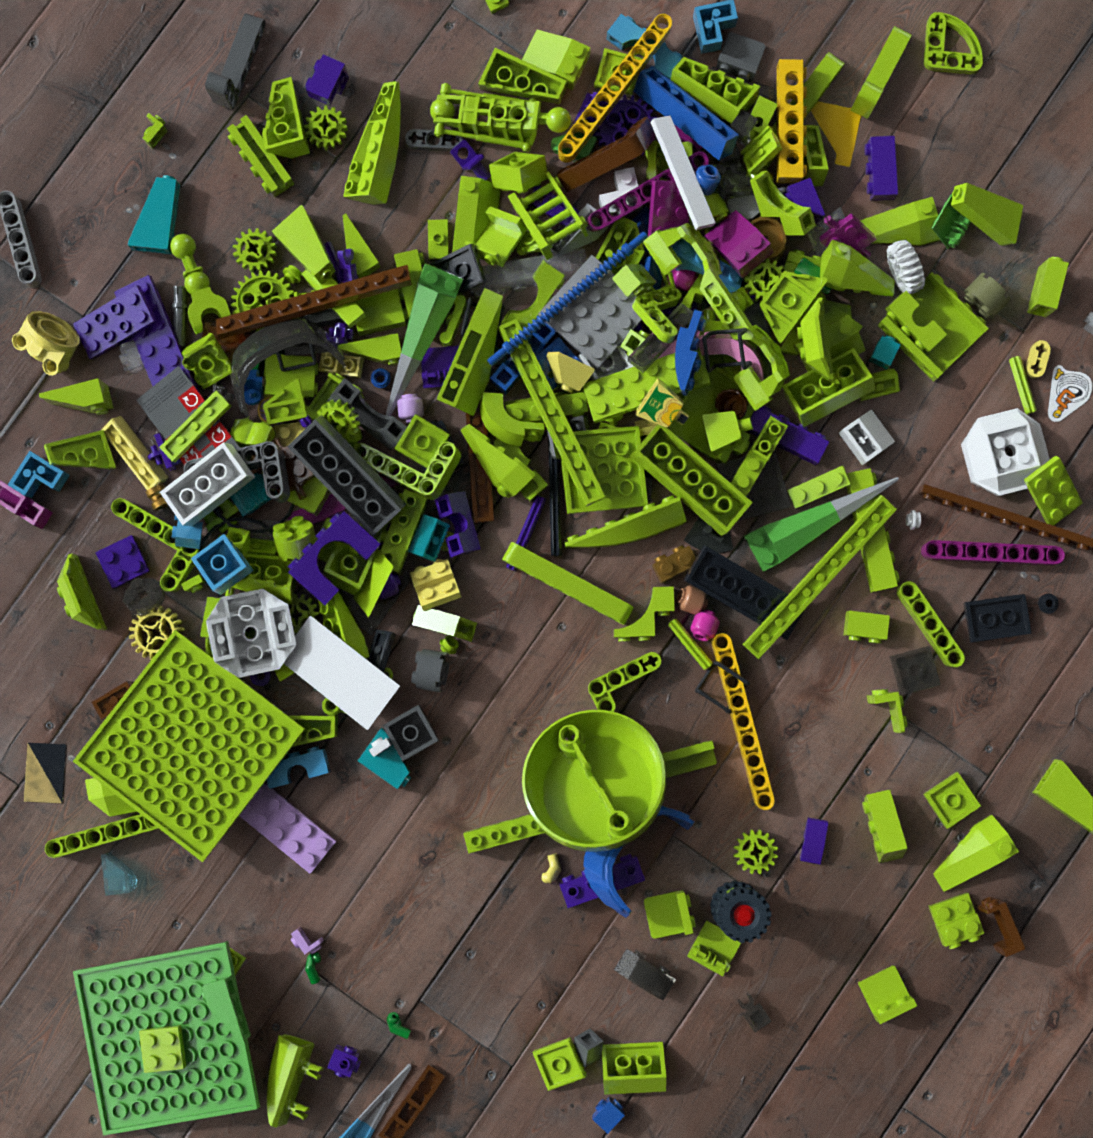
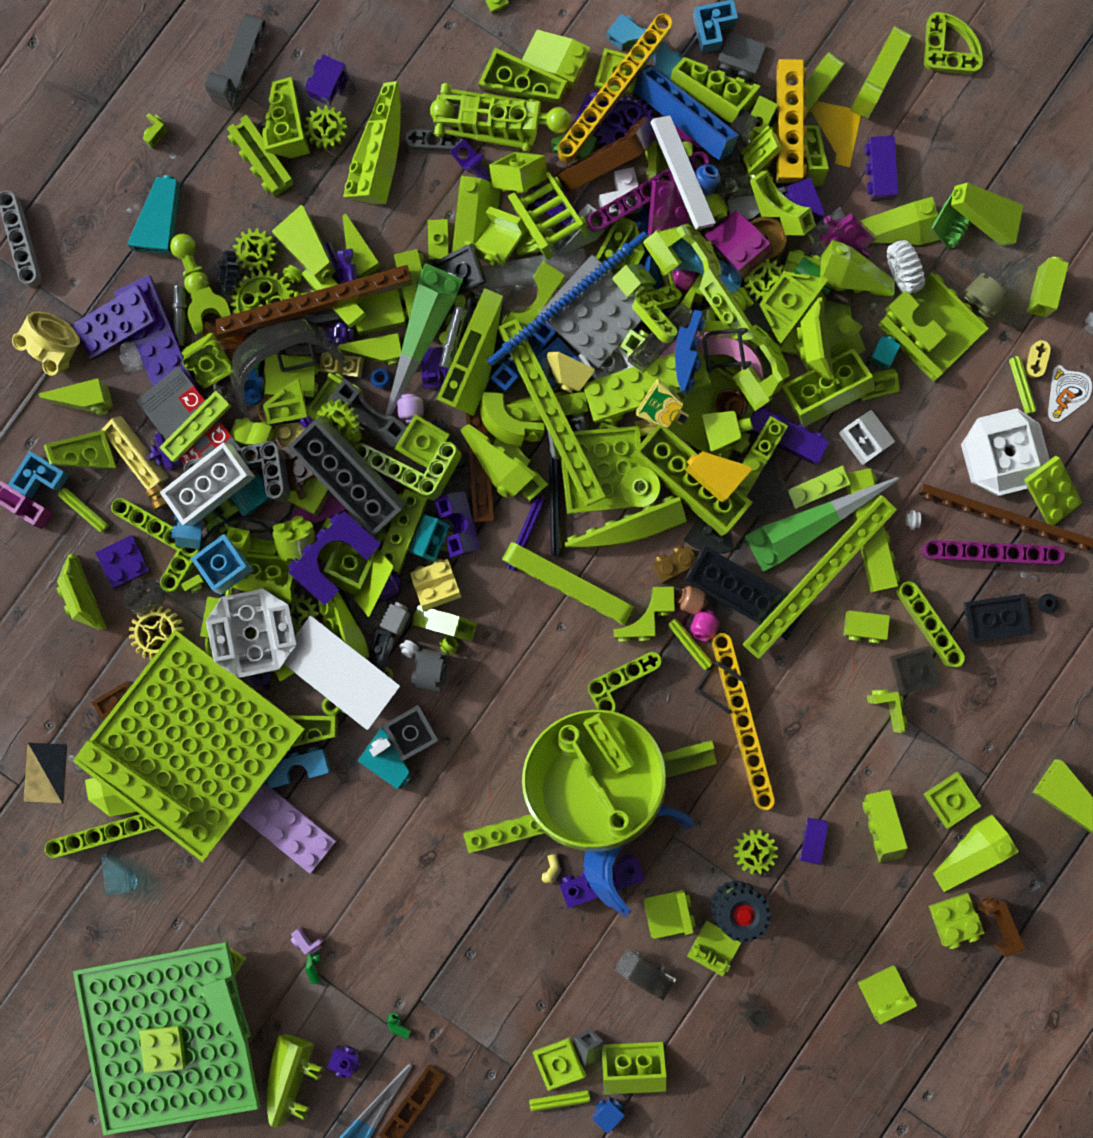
none -> lime axle [58,488,108,533]
none -> lime brick [75,740,194,830]
none -> black gear [216,250,241,295]
none -> light grey brick [380,602,411,636]
none -> white plate [399,640,419,658]
none -> dark grey pin [439,307,467,368]
none -> lime axle [529,1090,590,1112]
none -> lime plate [583,712,634,773]
none -> lime dish [621,466,661,507]
none -> yellow slope [685,451,752,502]

